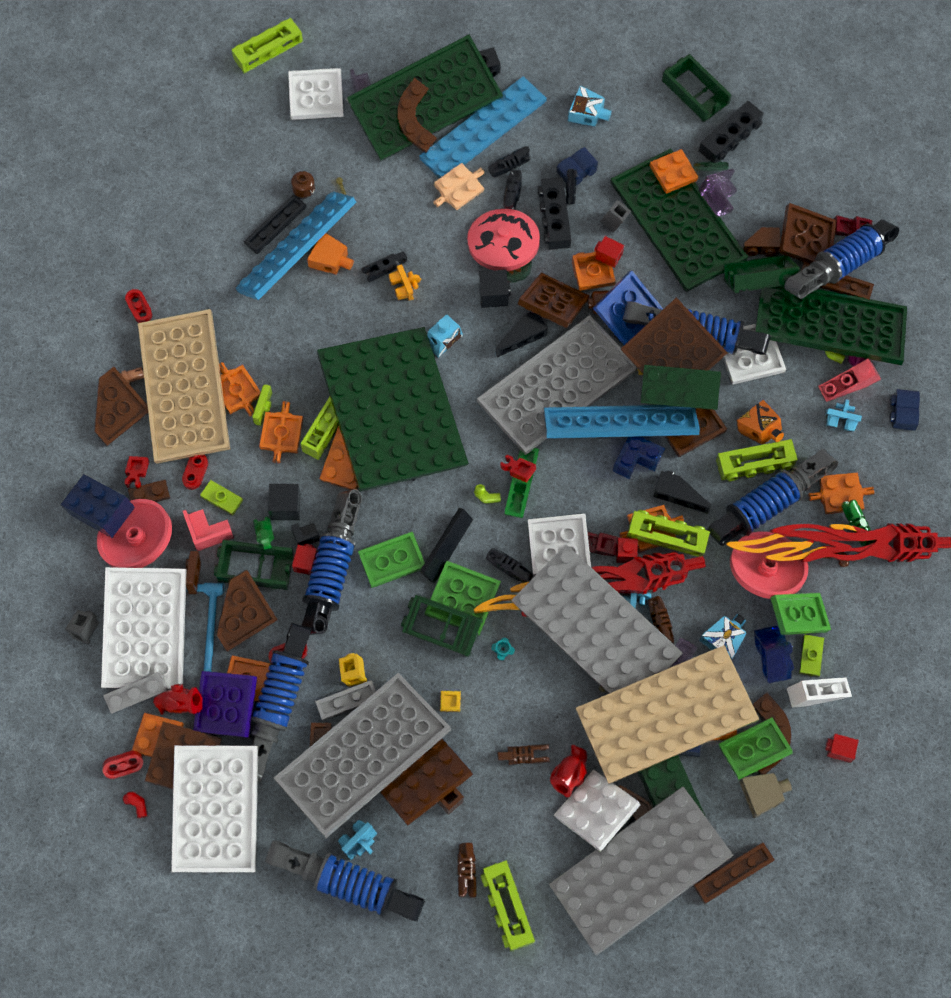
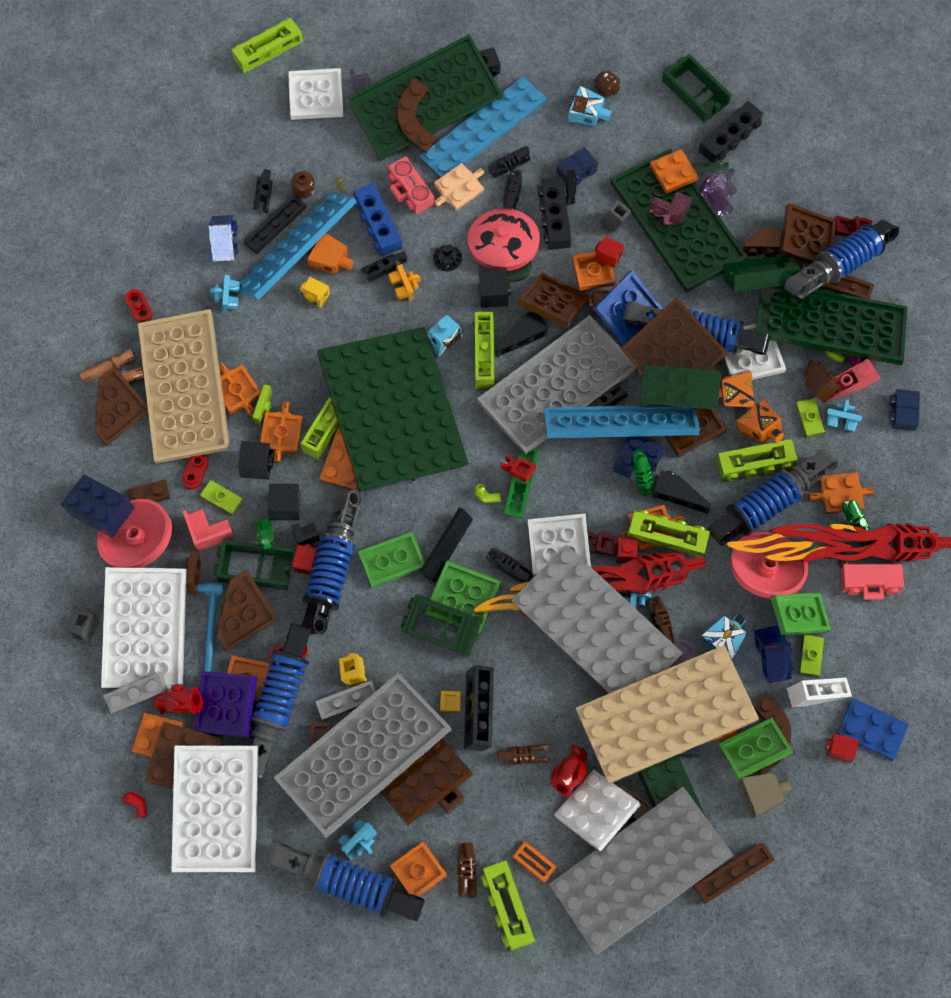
red plate [102,751,143,779] -> none
red plate [125,456,149,489] -> none
teal plate [491,638,515,661] -> none
none -> nougat pin [79,348,135,384]
none -> clear blue brick [209,215,239,261]
none -> medium azure hips [209,275,240,312]
none -> black head [238,441,274,479]
none -> black hinge [253,169,273,213]
none -> yellow brick [300,277,330,308]
none -> blue brick [354,183,402,256]
none -> coral piece [387,157,434,214]
none -> orange plate [390,841,447,897]
none -> black gear [433,244,462,271]
none -> black brick [464,665,494,751]
none -> lime brick [475,312,494,389]
none -> orange tile [512,841,557,883]
none -> black hinge [589,384,628,407]
none -> reddish brown head [594,70,621,97]
none -> green hinge [632,449,654,497]
none -> clear pink brick [649,192,693,225]
none -> orange torso [719,370,755,407]
none -> lime plate [796,398,825,438]
none -> reddish brown slope [805,359,840,403]
none -> blue plate [837,698,909,761]
none -> coral piece [840,564,904,600]

